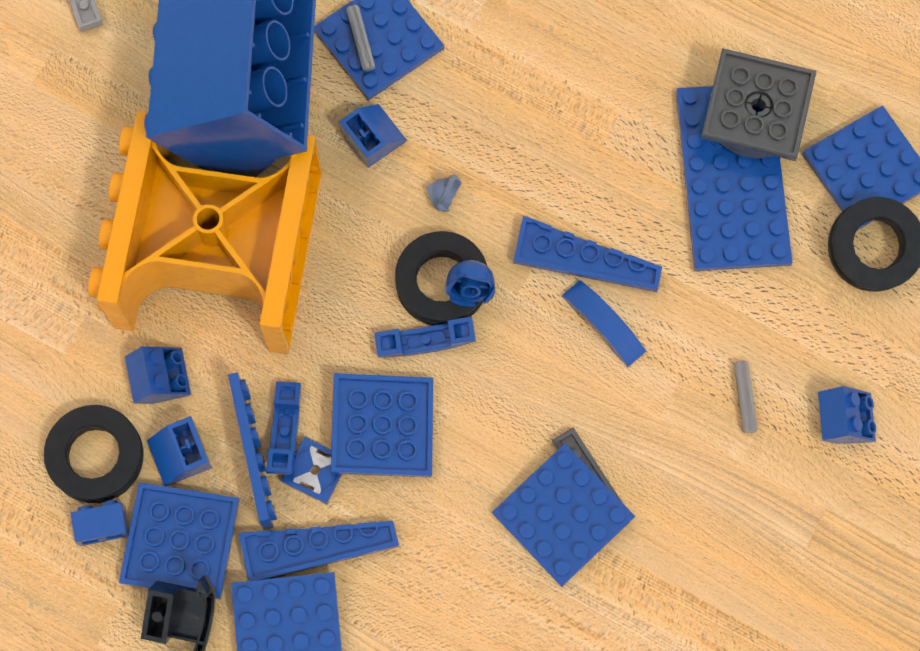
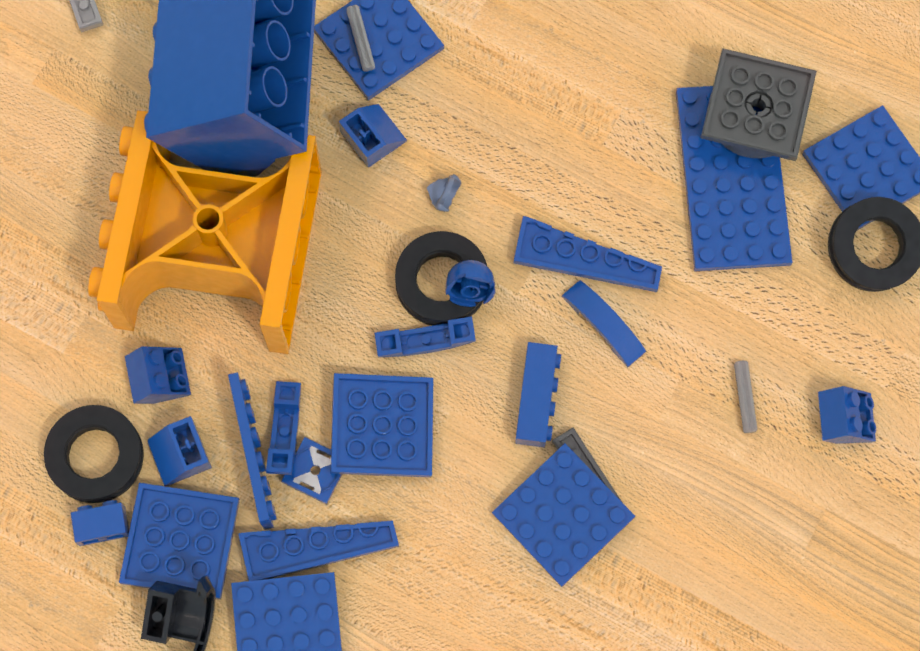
none -> blue brick [515,342,561,448]

